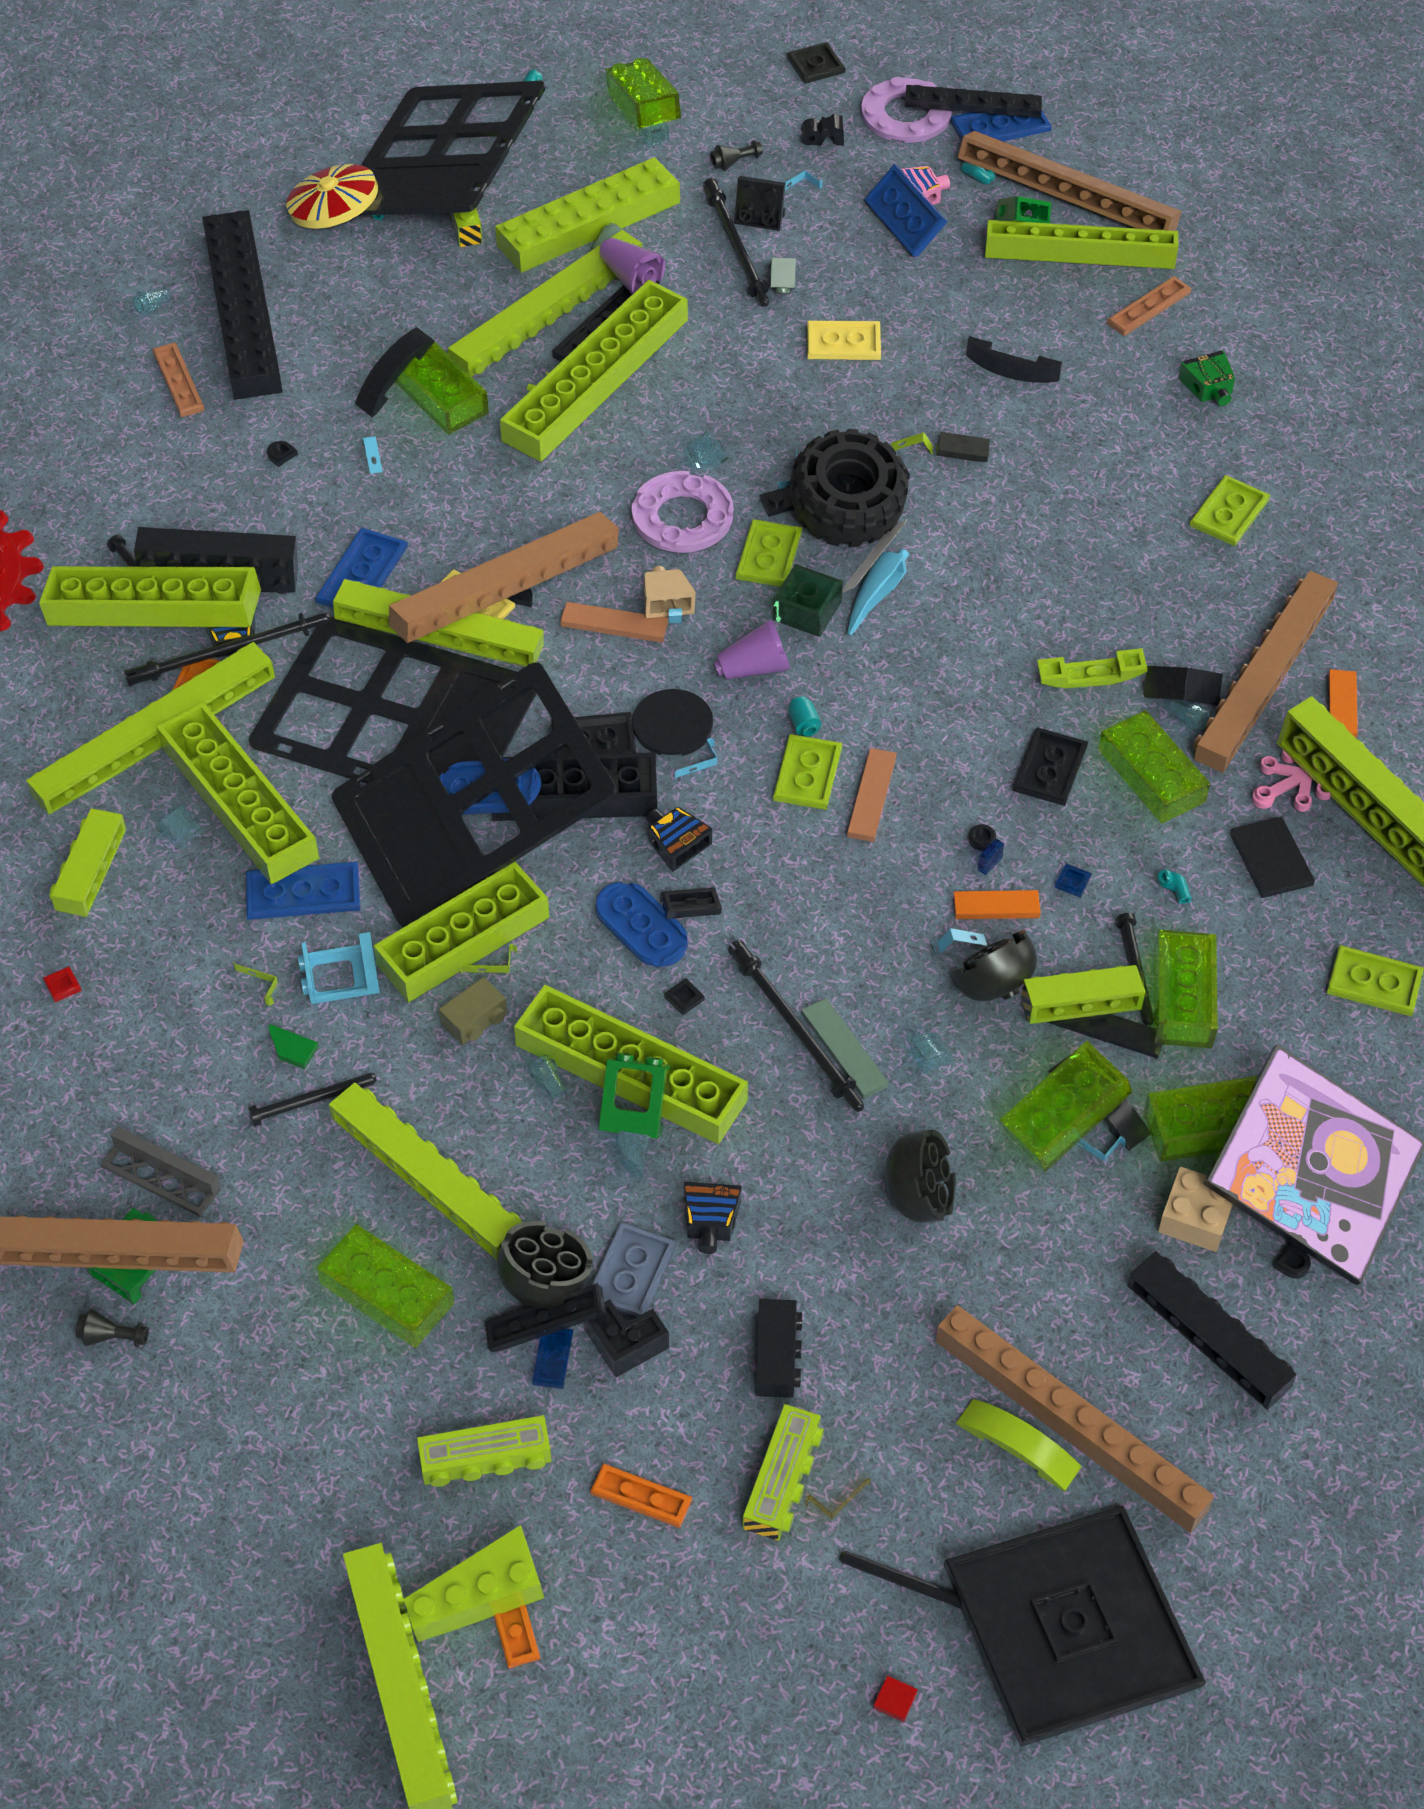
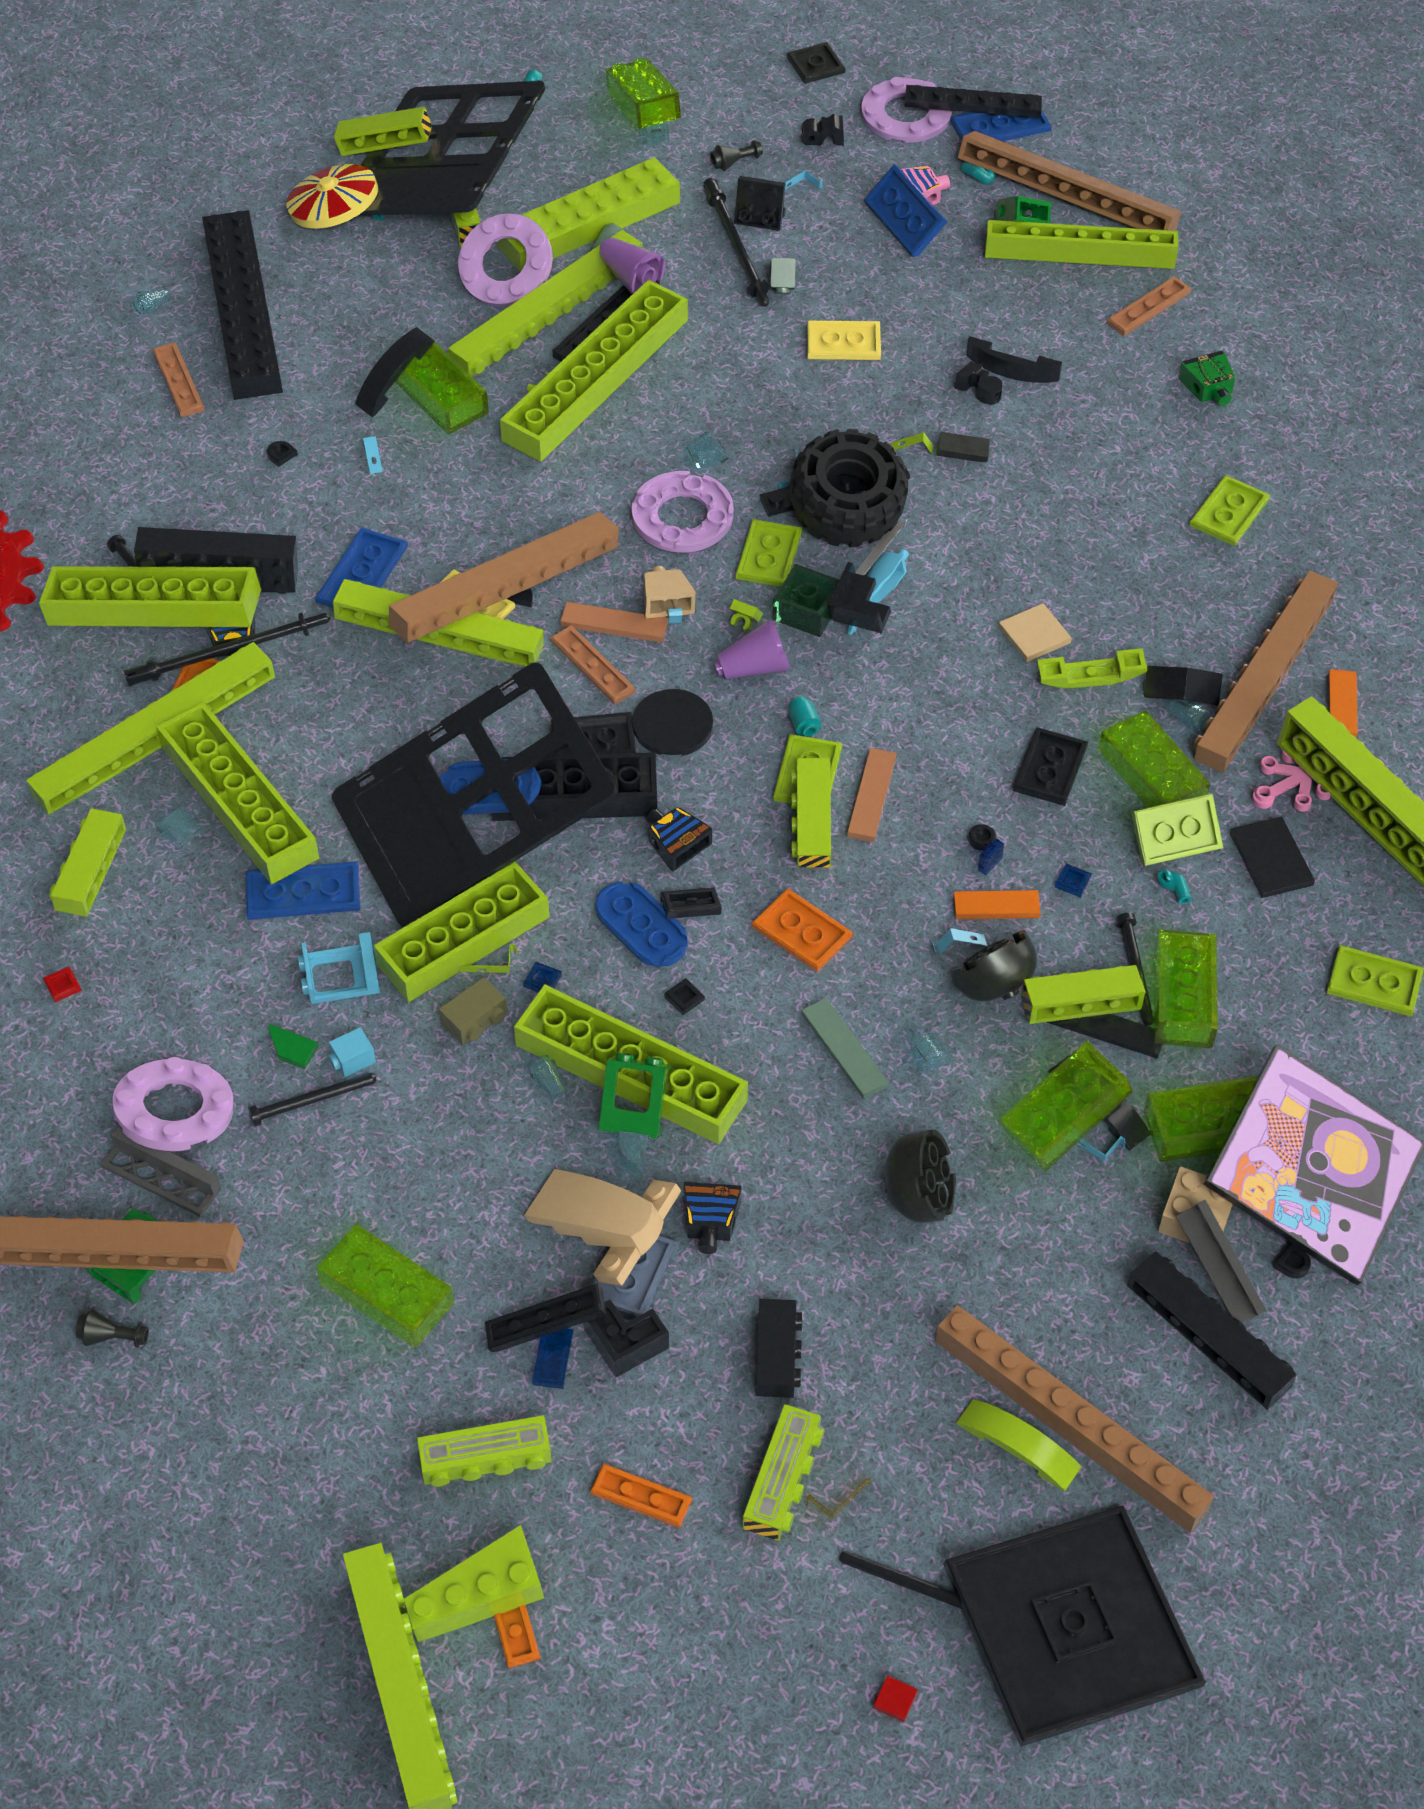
lime piece [233,961,278,1005] -> none
black door [249,617,537,784] -> none
lime brick [329,1082,523,1260] -> none
pearl dark grey cylinder [497,1221,593,1309] -> none
medium azure piece [675,738,717,780] -> none
black bar [728,940,864,1112] -> none
none -> lavender plate [113,1057,233,1151]
none -> medium azure brick [328,1027,376,1078]
none -> lime brick [334,106,432,156]
none -> lavender plate [458,214,553,307]
none -> clear blue tile [523,962,562,993]
none -> tan slope [524,1169,681,1286]
none -> nougat tile [550,625,636,705]
none -> lime tile [730,599,763,631]
none -> orange tile [752,888,853,972]
none -> lime brick [792,758,831,868]
none -> black panel [829,562,891,634]
none -> black leg [955,361,1003,405]
none -> tan tile [998,603,1072,662]
none -> lime tile [1131,794,1223,866]
none -> dark grey fence [1176,1200,1267,1323]

